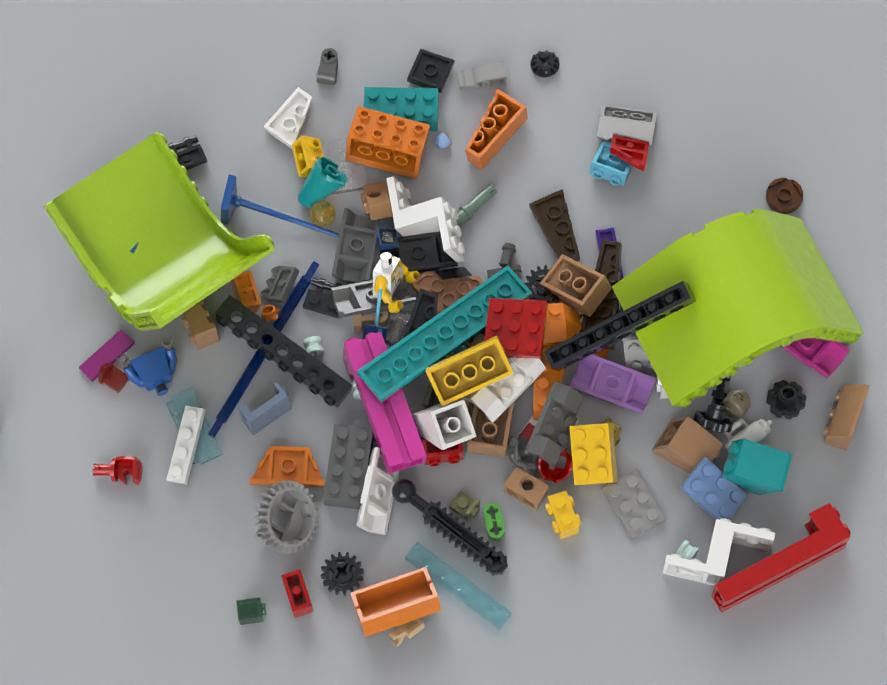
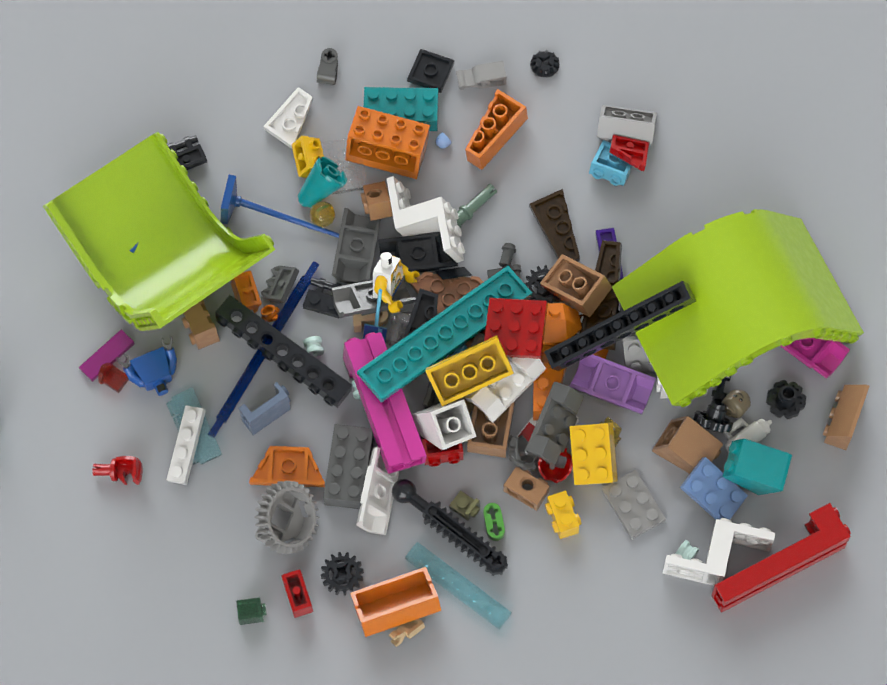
slope [377,228,399,250] -> none
reddish brown tile [766,178,803,214] -> none

